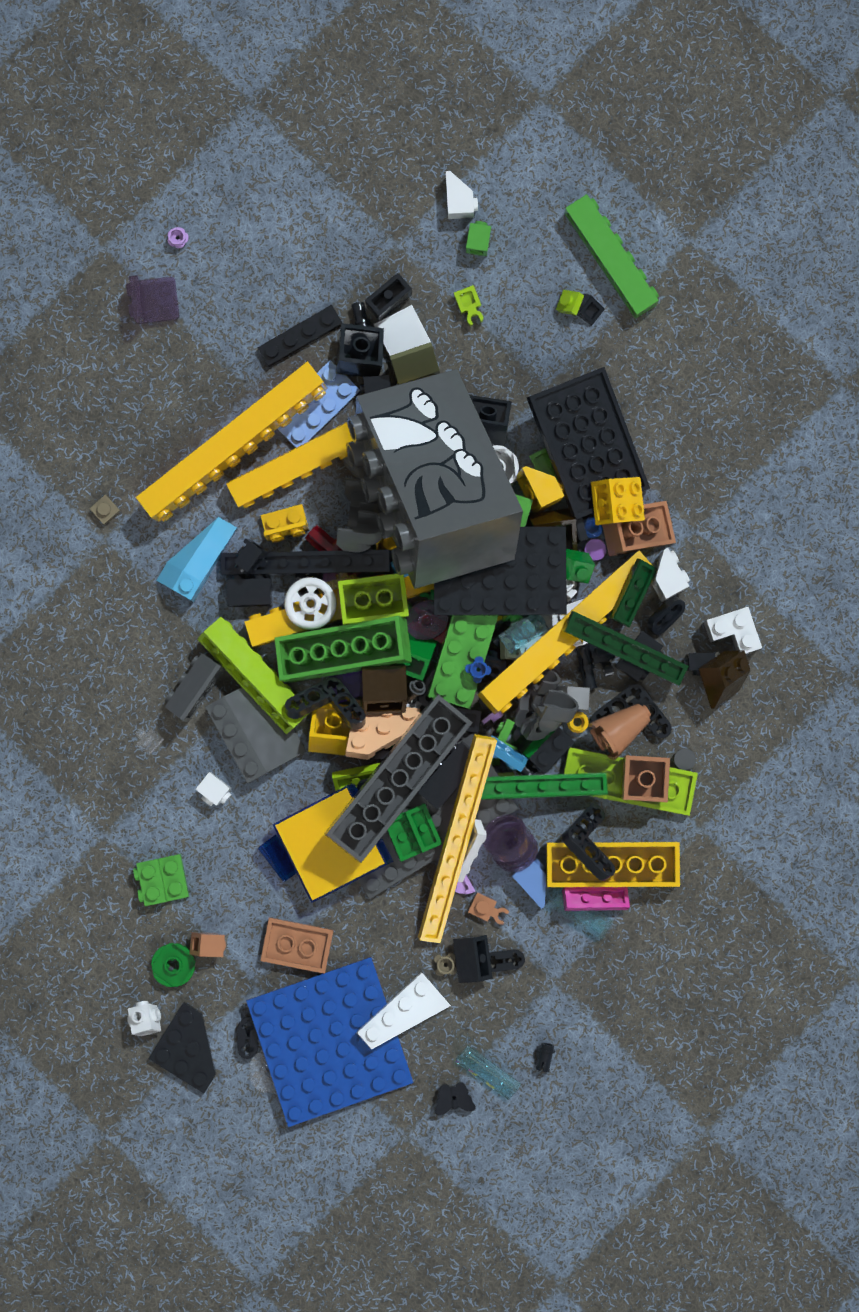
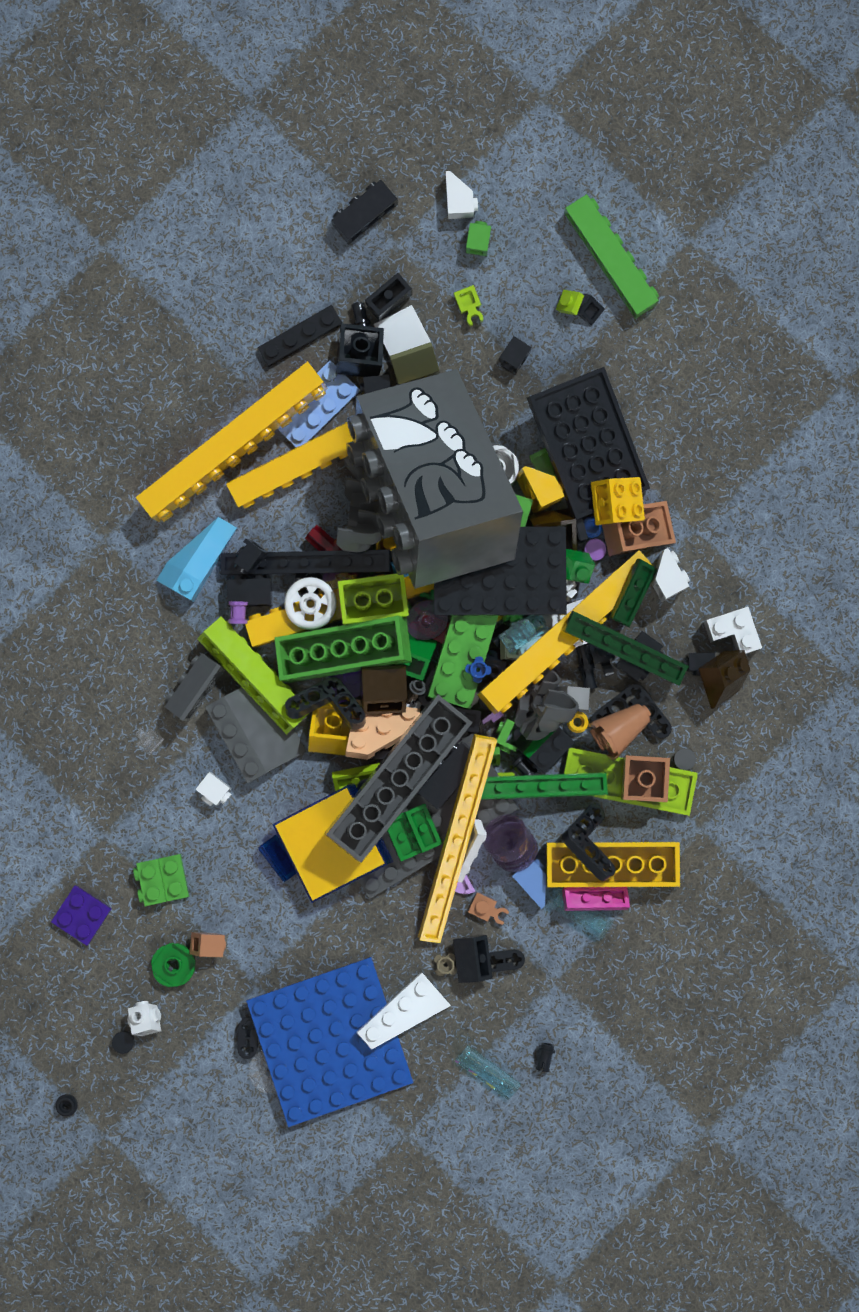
dark tan plate [89,494,121,525] -> none
clear purple bracket [126,275,180,324] -> none
black plate [148,1002,216,1094] -> none
lavender plate [167,227,188,248] -> none
yellow bracket [260,504,309,543] -> none
nougat plate [260,917,334,974] -> none
black animal [435,1082,476,1115] -> none
black slope [469,395,512,447] -> none
dark azure plate [491,735,528,772] -> none
black plate [647,596,686,635] -> none
none -> dark purple plate [51,885,112,946]
none -> black plate [56,1094,78,1117]
none -> black tile [112,1031,135,1054]
none -> medium lavender bush [228,601,248,624]
none -> black brick [331,180,398,245]
none -> black brick [499,336,532,373]

